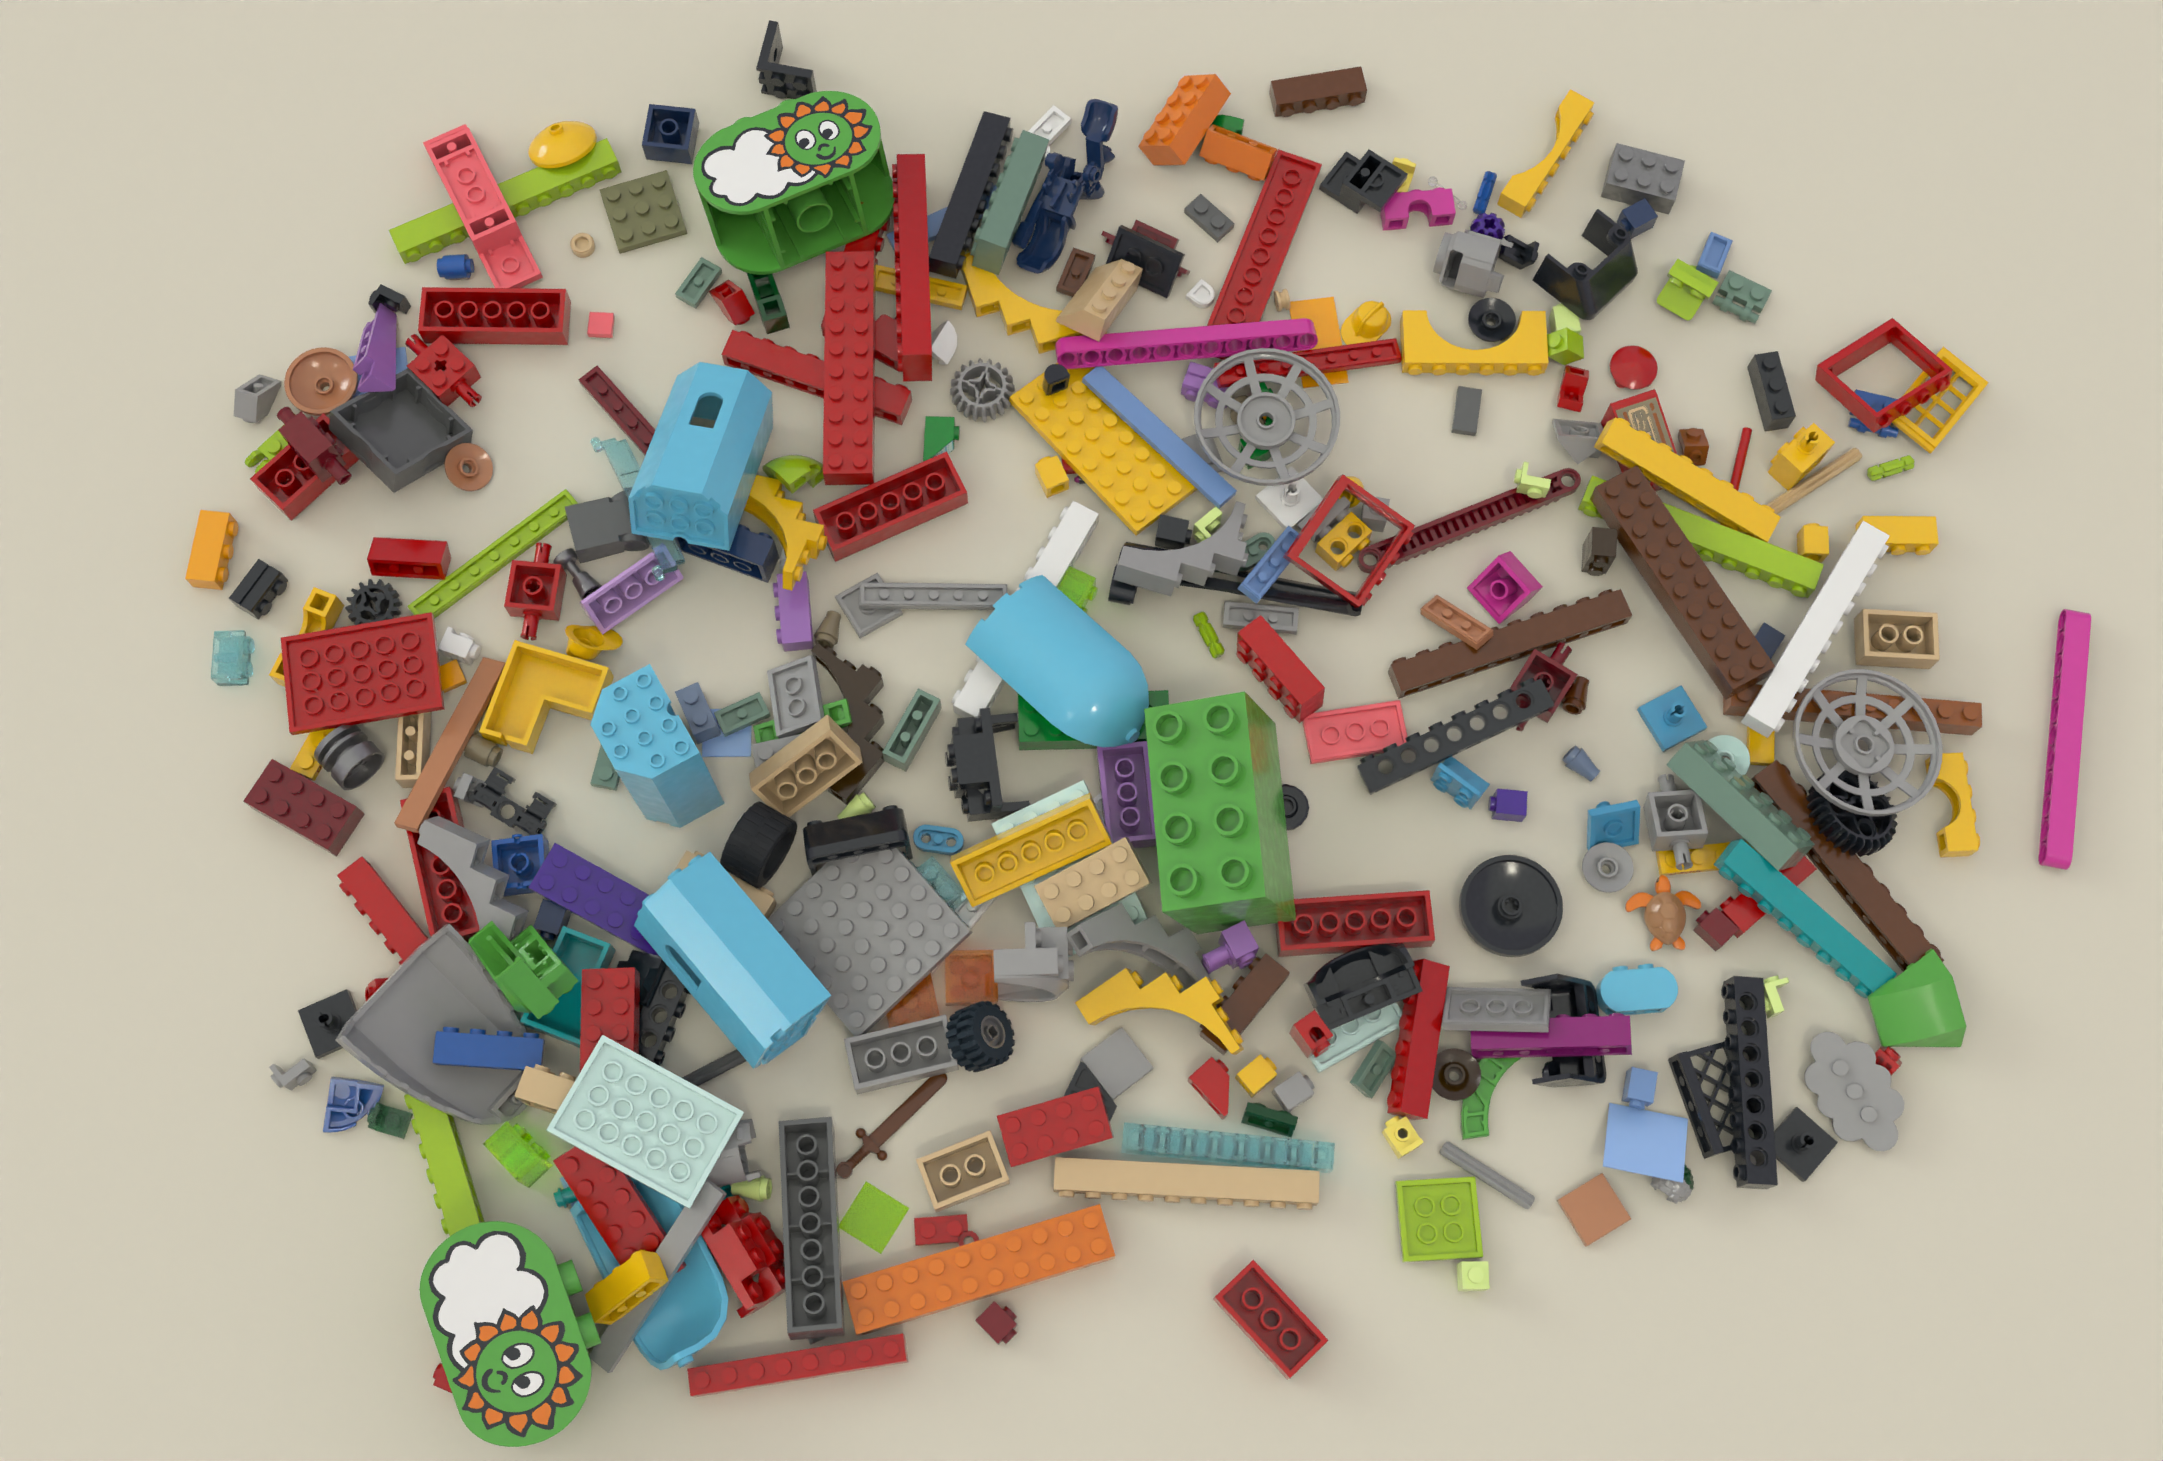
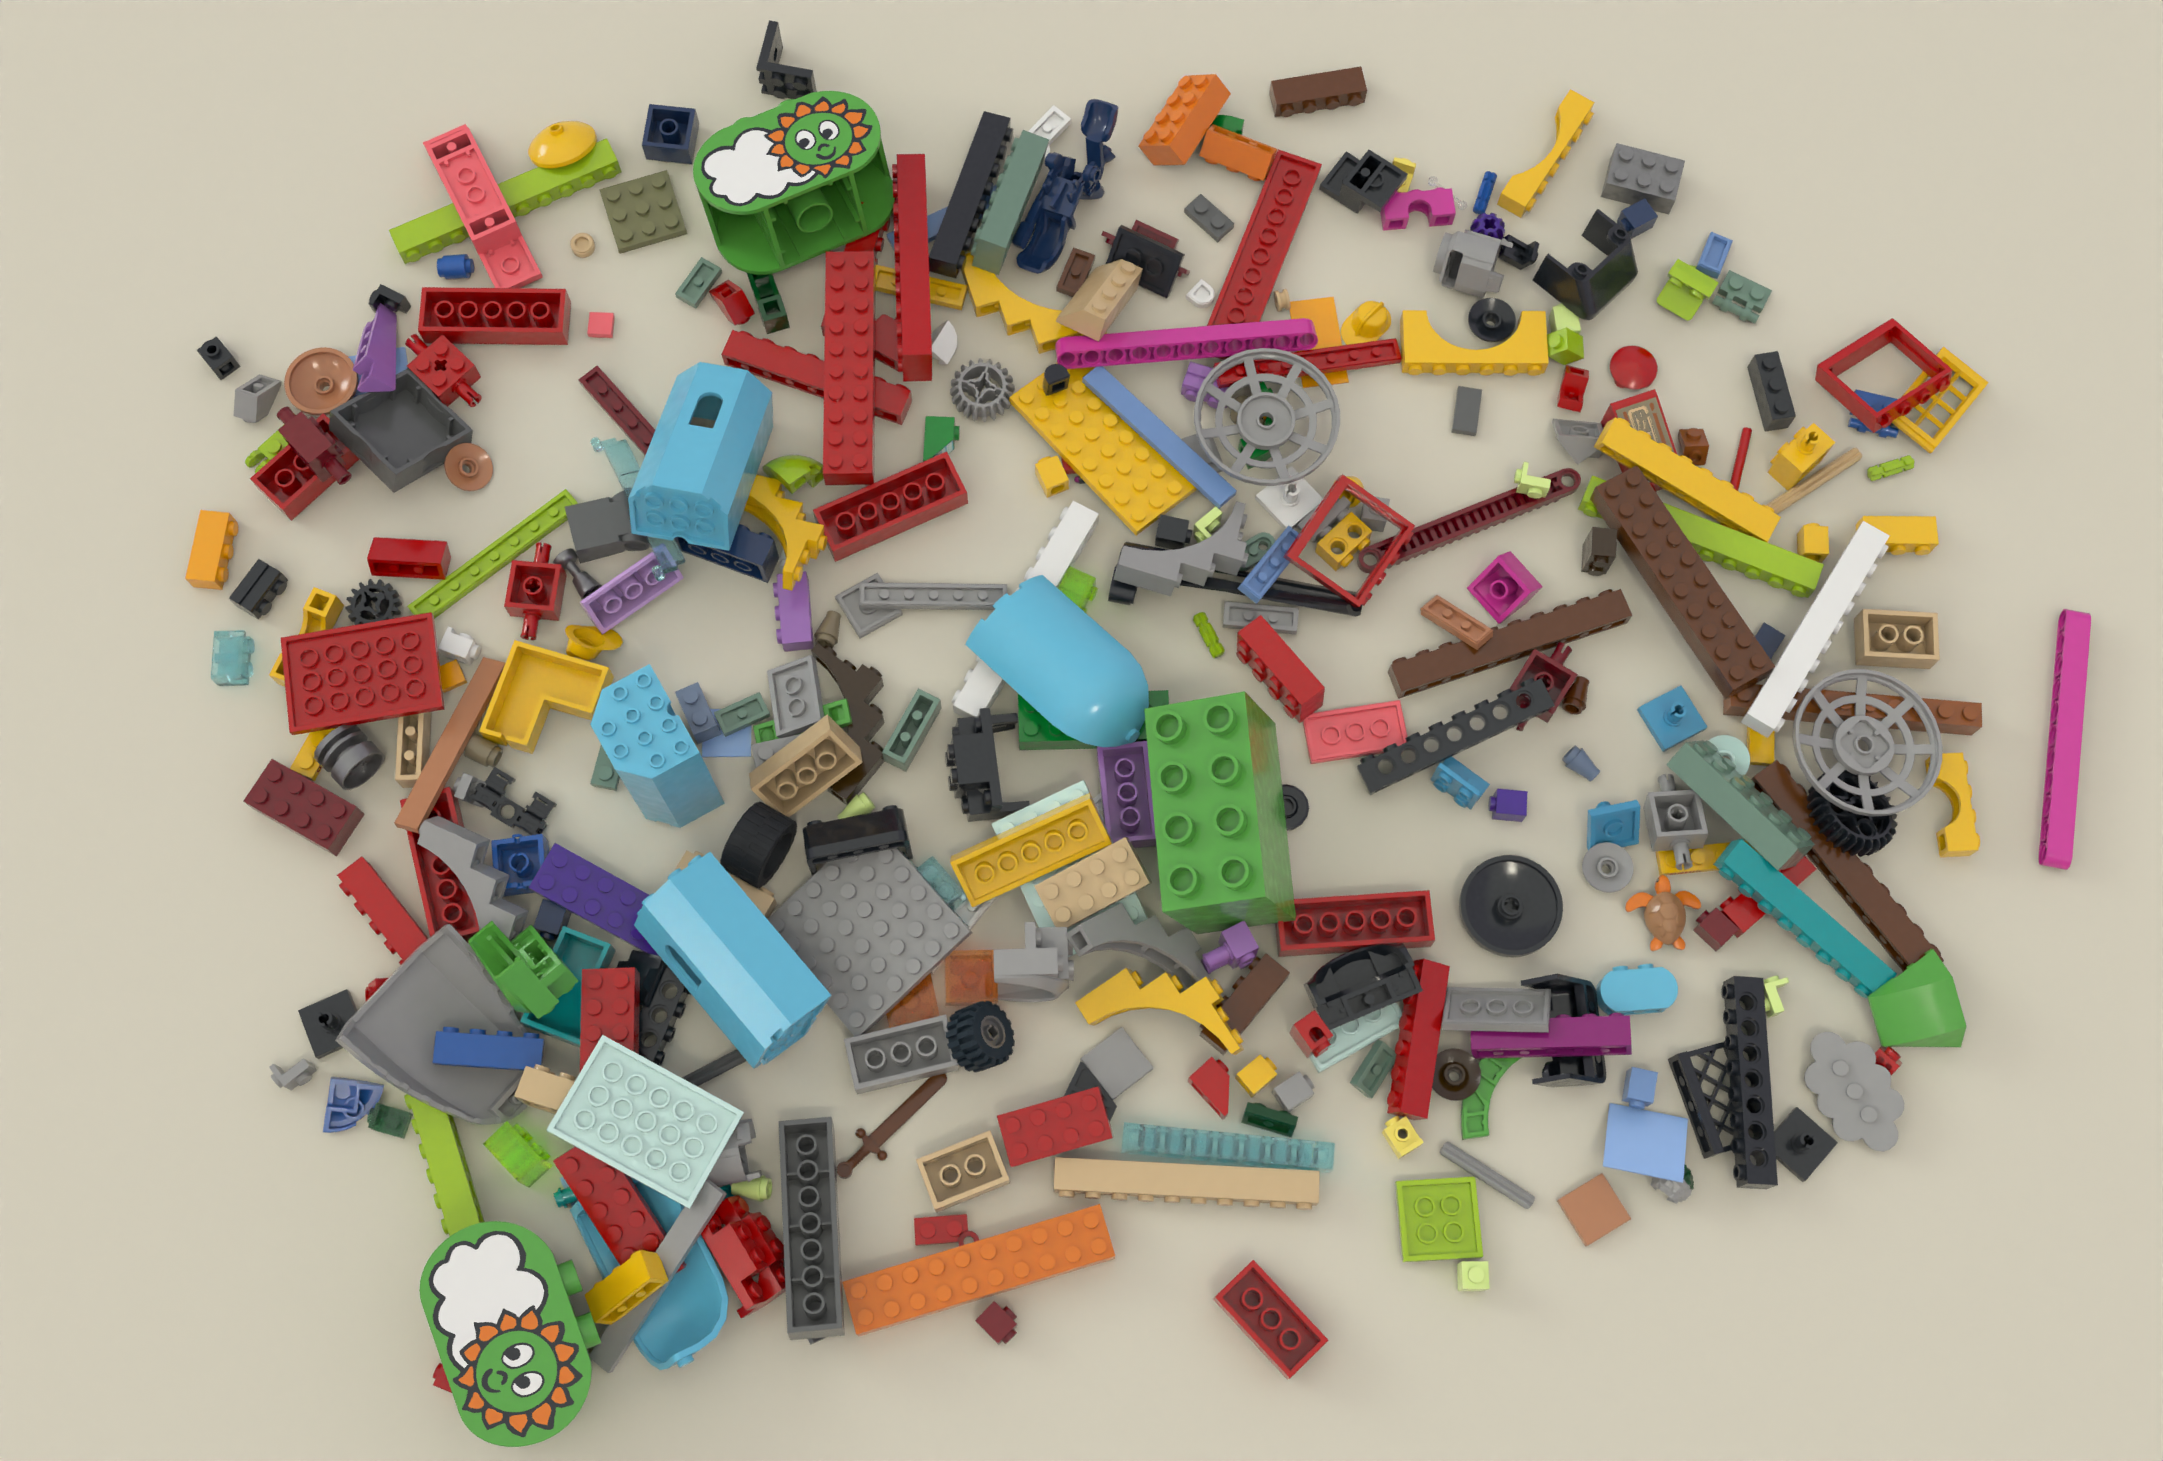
red brick [687,1333,909,1397] -> none
clear neon green piece [839,1181,909,1254] -> none
dark azure plate [913,825,964,855] -> none
none -> black brick [197,336,240,380]

